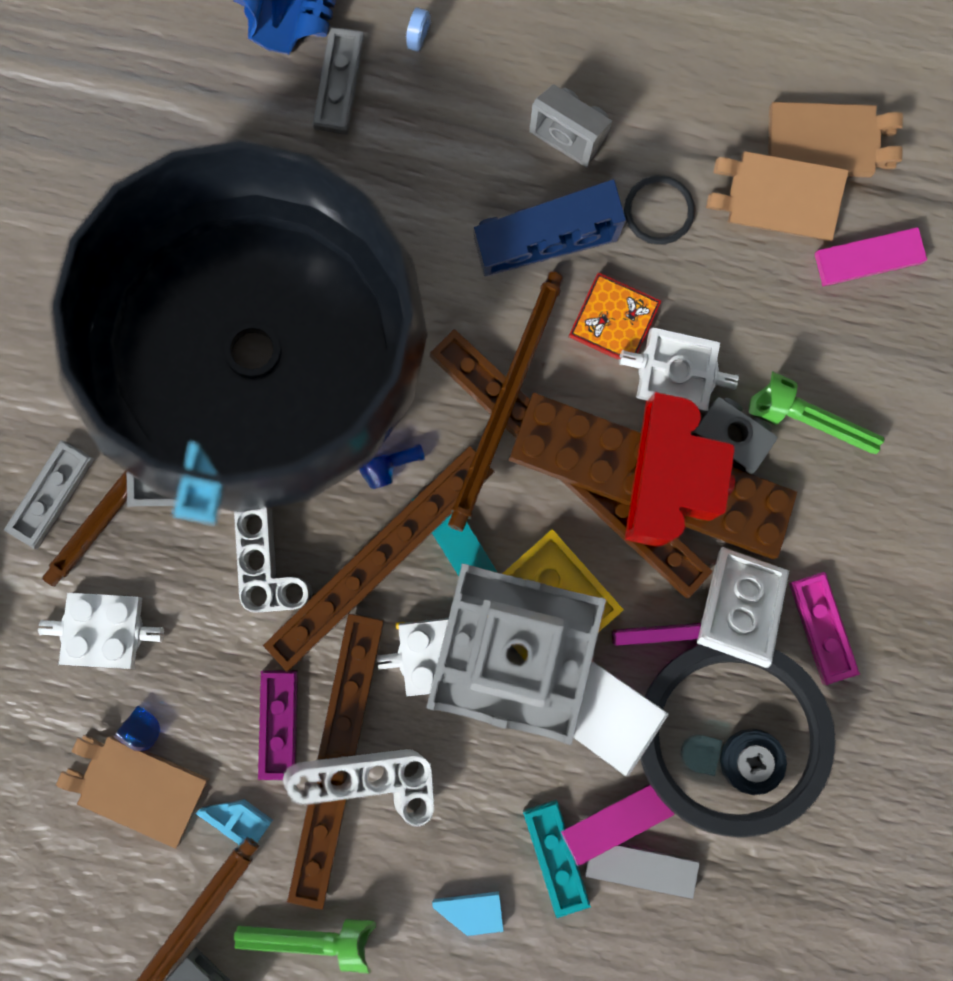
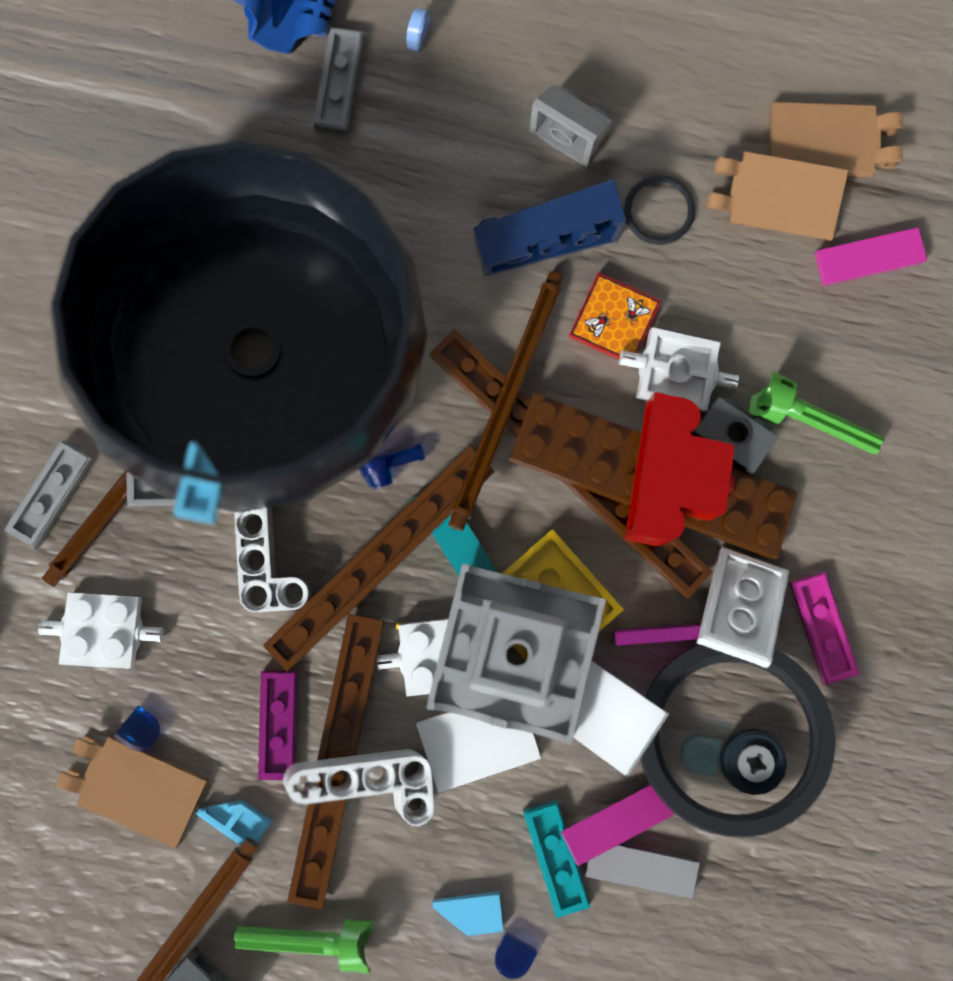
none -> white tile [416,712,541,793]
none -> clear blue tile [494,931,538,979]

